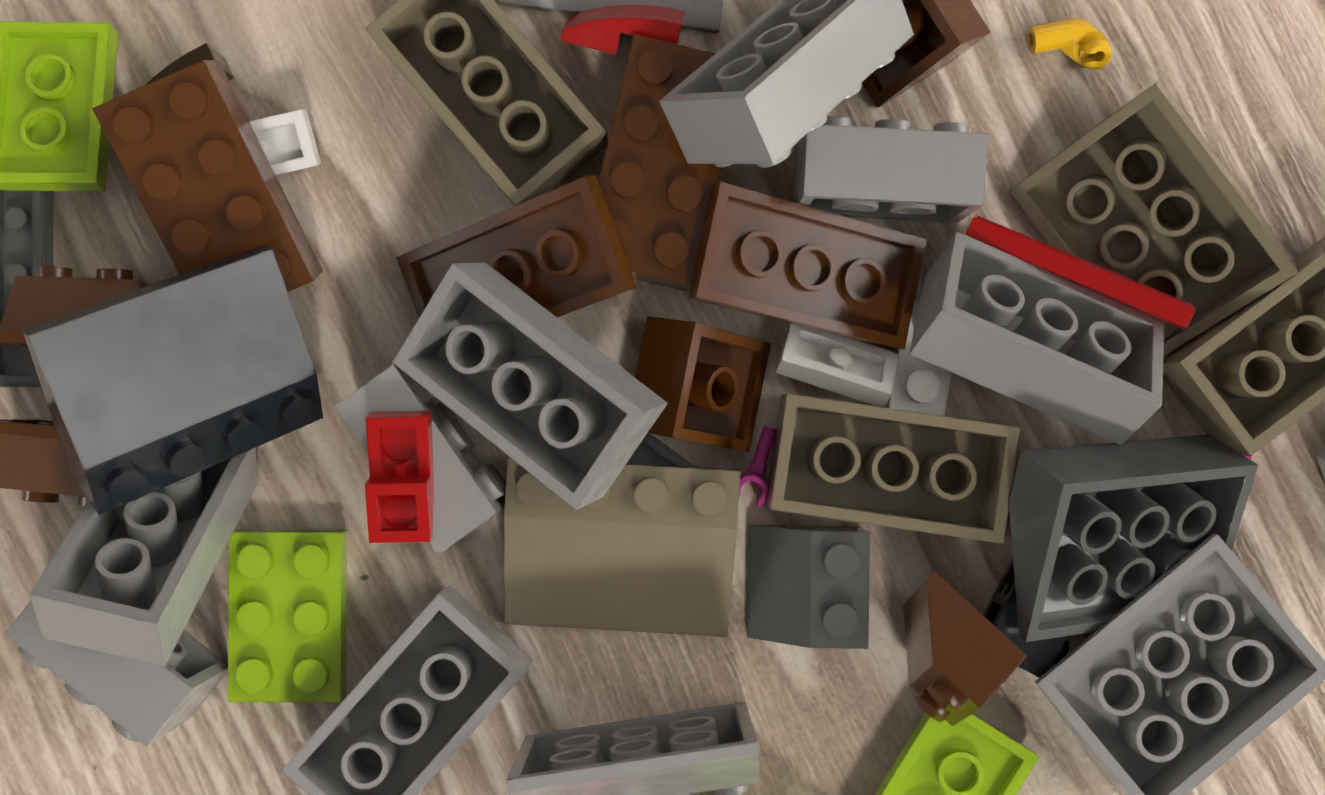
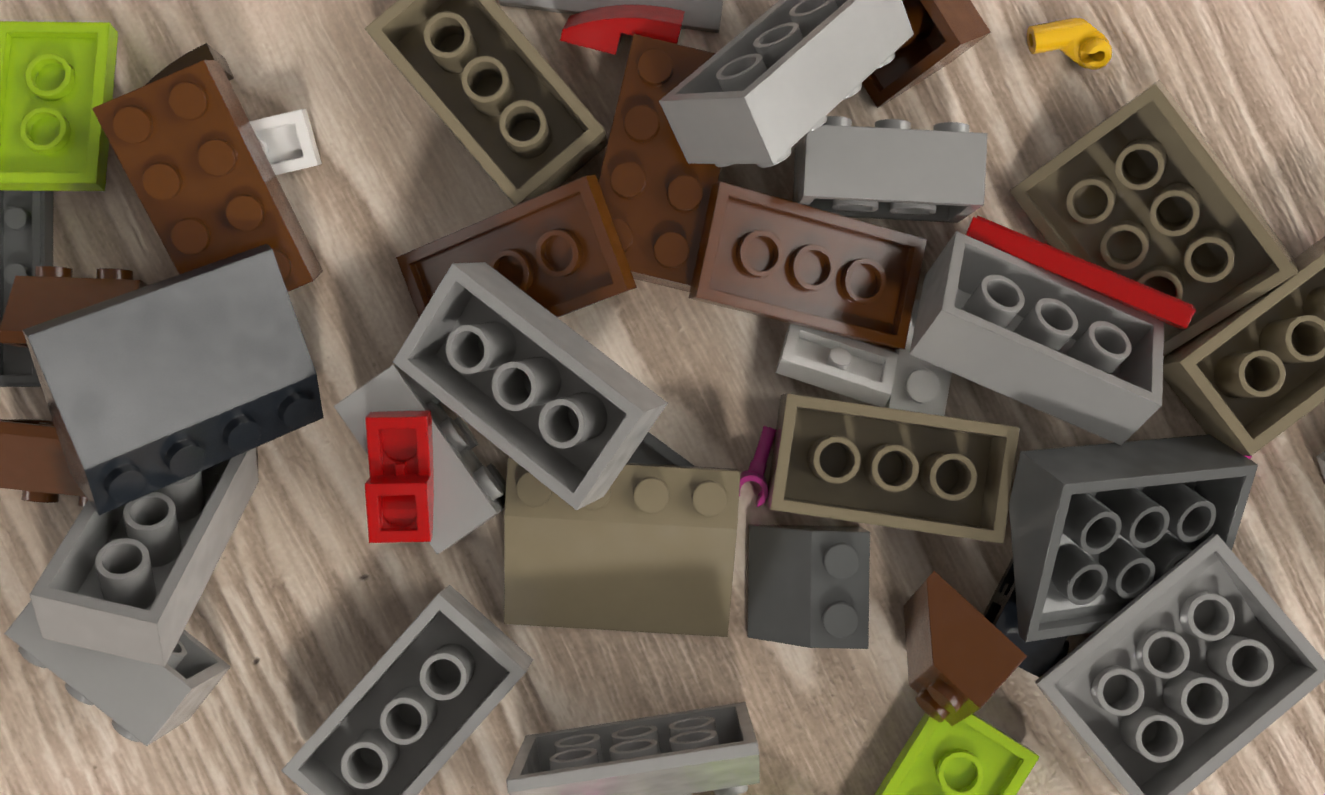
lime plate [228,531,347,702] -> none
reddish brown slope [635,316,771,452] -> none

